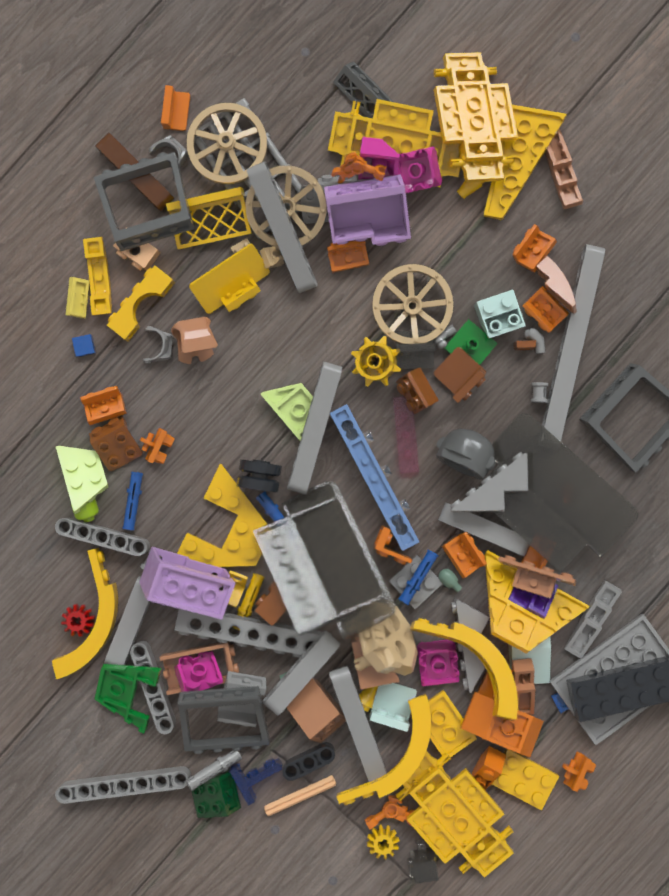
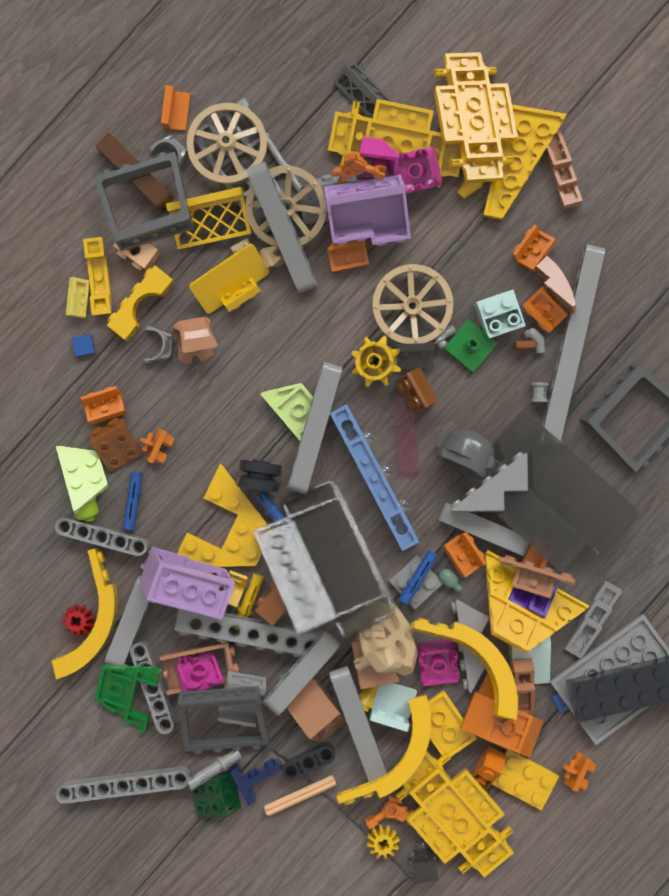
orange bracket [373,525,412,565] -> none
dark orange bracket [434,347,486,403] -> none

